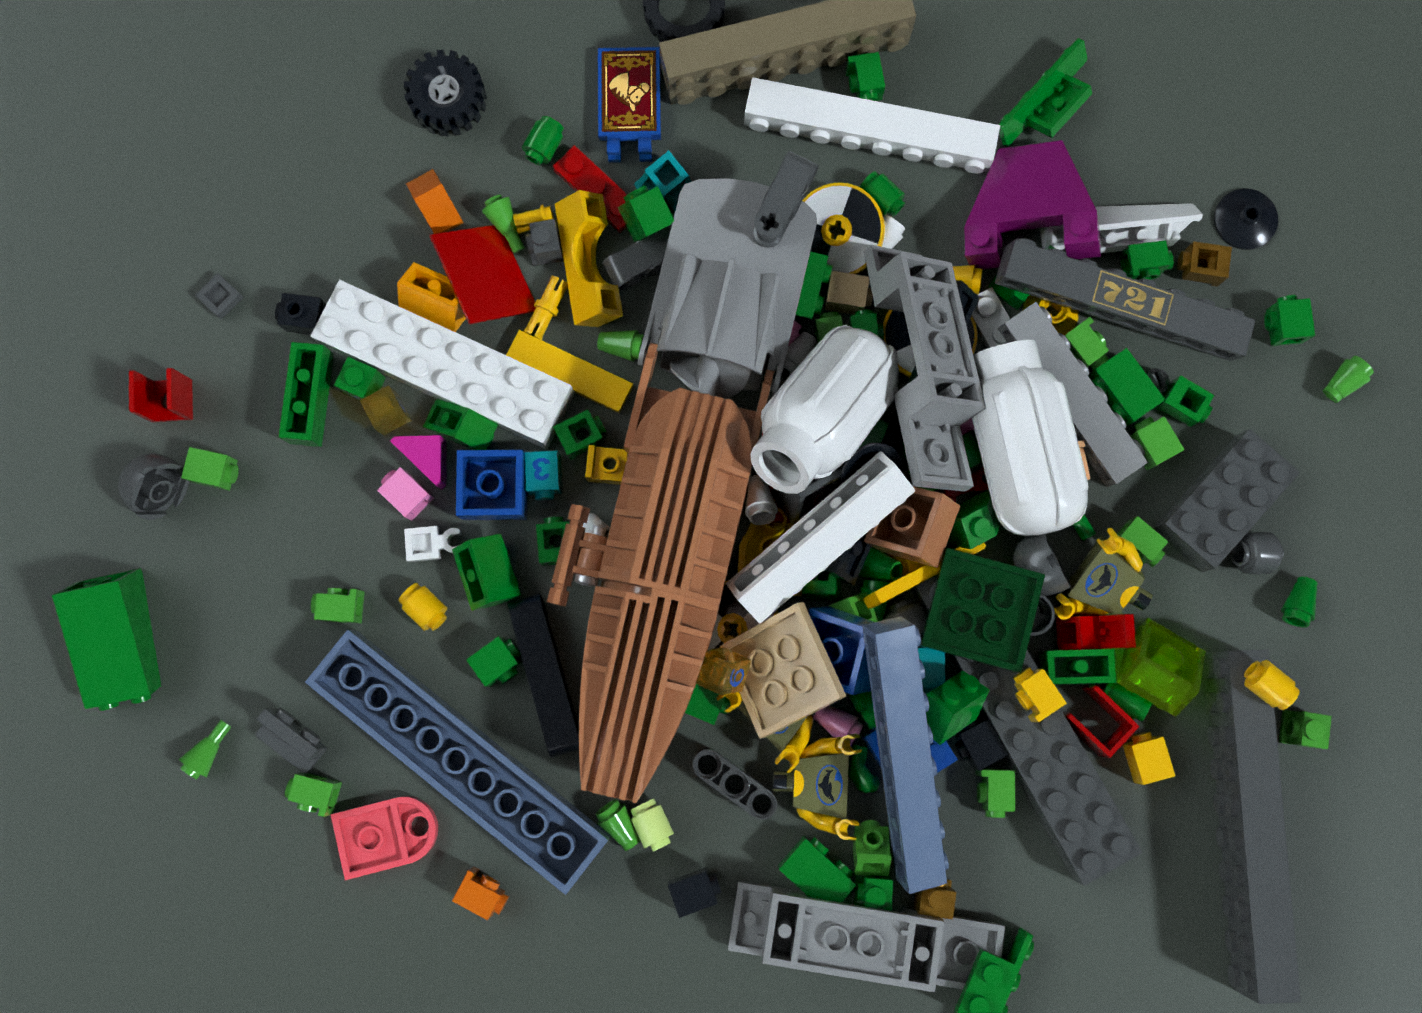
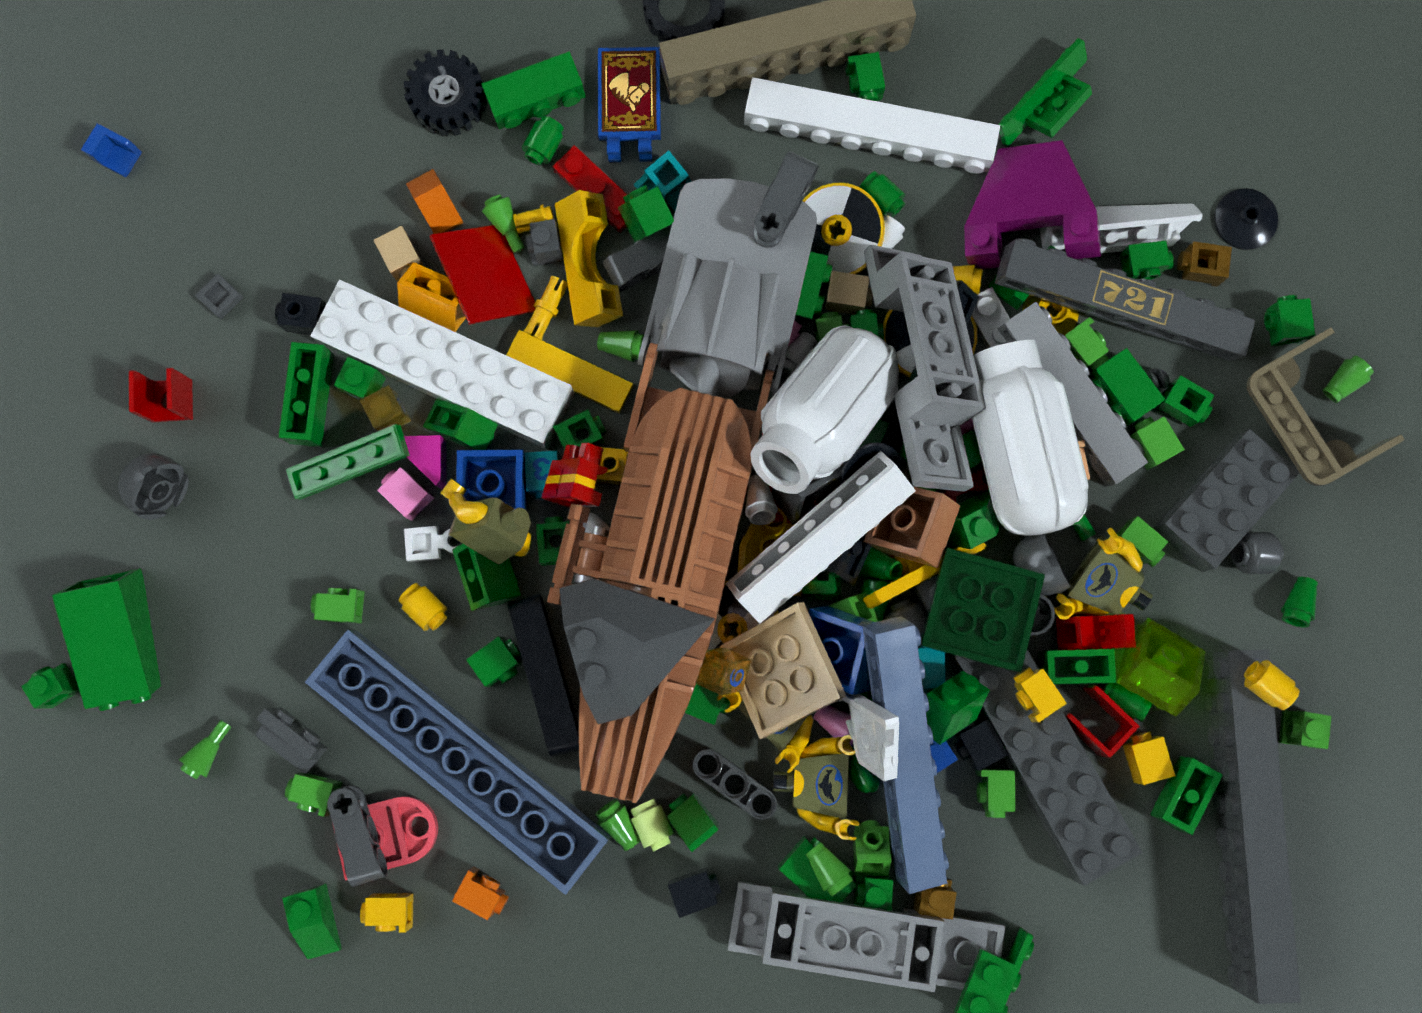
bright green brick [181,447,239,491] -> none
none -> green brick [21,663,80,709]
none -> blue panel [81,123,142,177]
none -> green slope [282,883,342,959]
none -> green tile [286,424,410,500]
none -> dark grey piece [327,785,388,887]
none -> yellow brick [360,893,413,933]
none -> tan brick [374,226,425,282]
none -> olive torso [440,479,531,565]
none -> green brick [482,51,586,130]
none -> red hips [541,443,608,508]
none -> dark grey wedge [559,578,716,725]
none -> green slope [667,792,719,852]
none -> bright green cone [806,842,853,897]
none -> white wing [839,692,899,781]
none -> green brick [1150,756,1223,835]
none -> dark tan windscreen [1247,327,1405,486]

